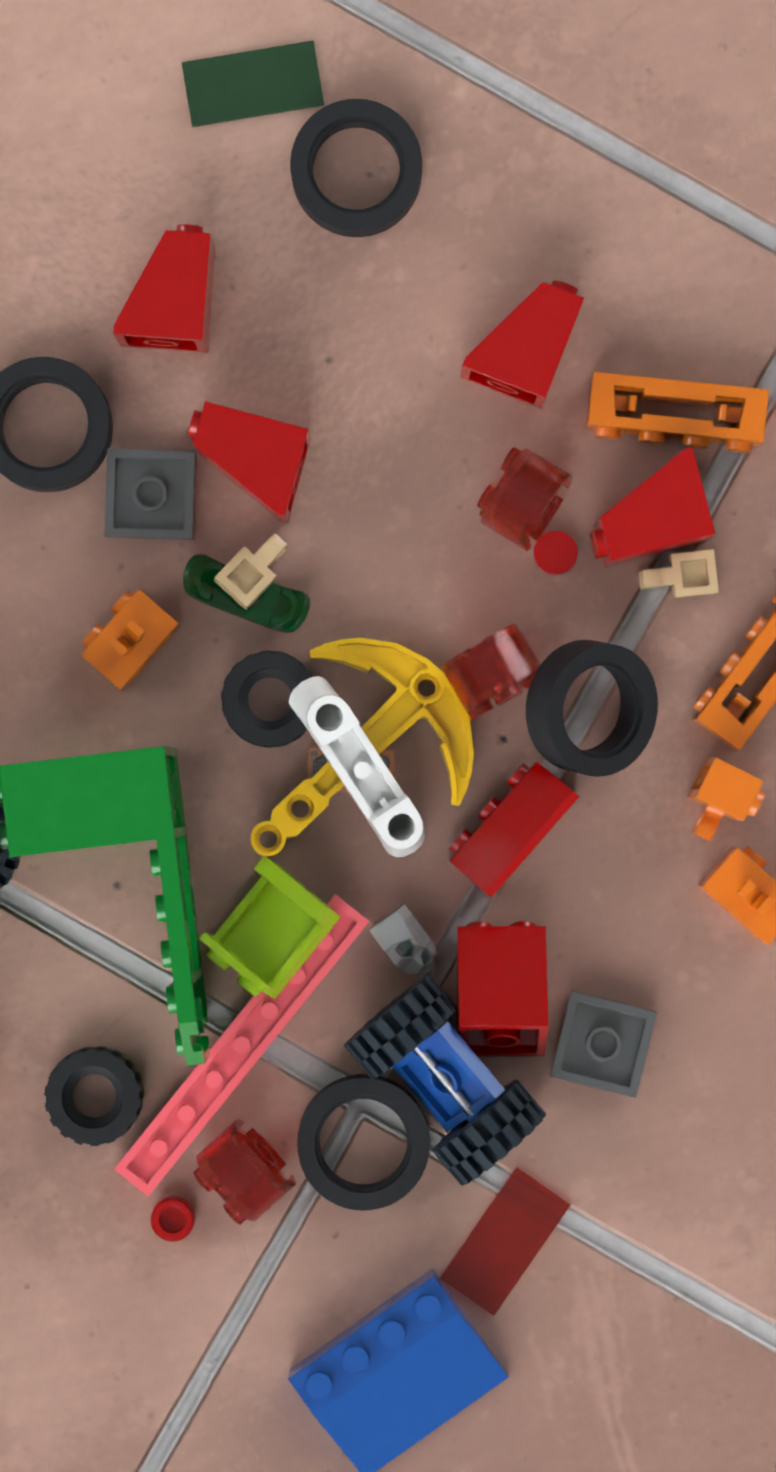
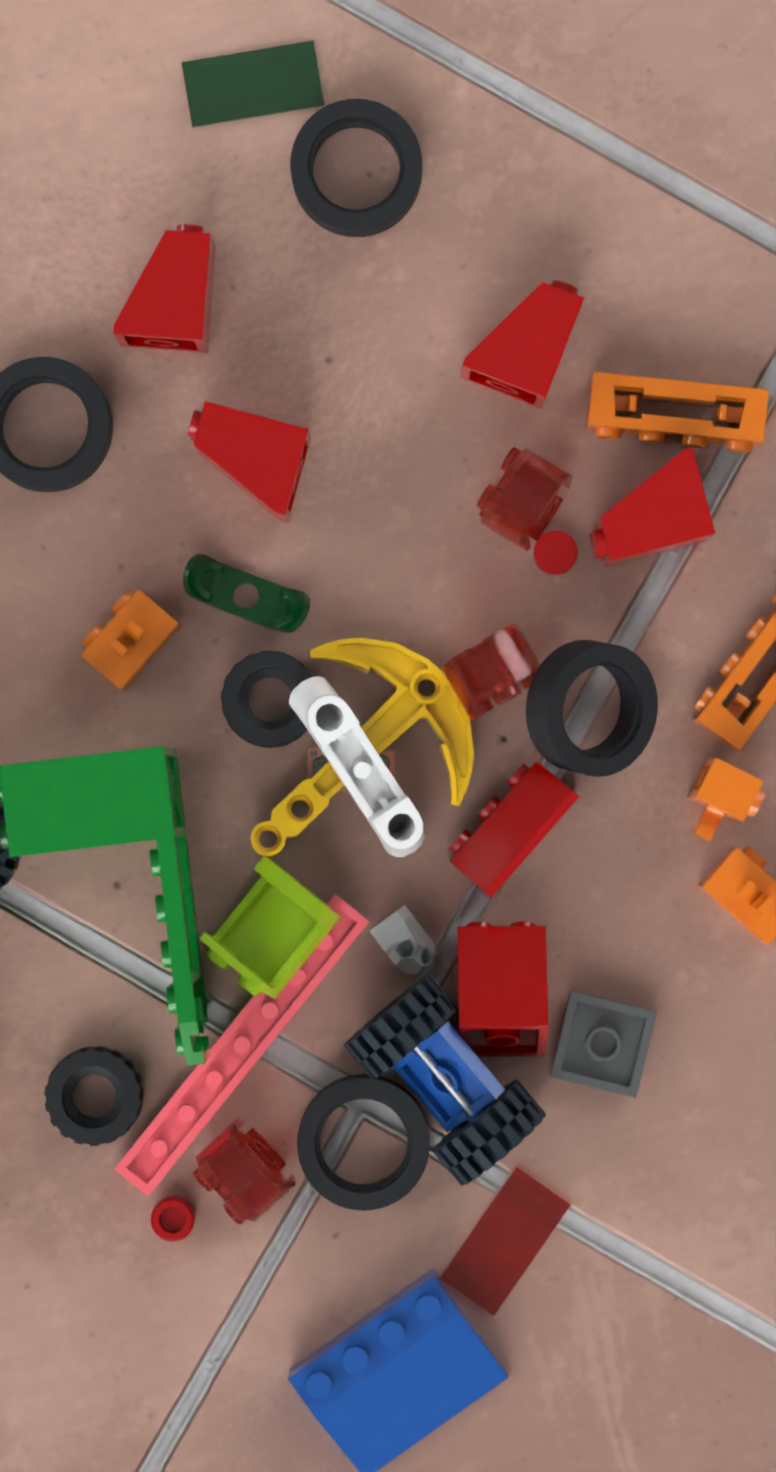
dark grey plate [104,448,196,540] -> none
tan plate [214,533,288,610] -> none
tan plate [638,549,719,599] -> none

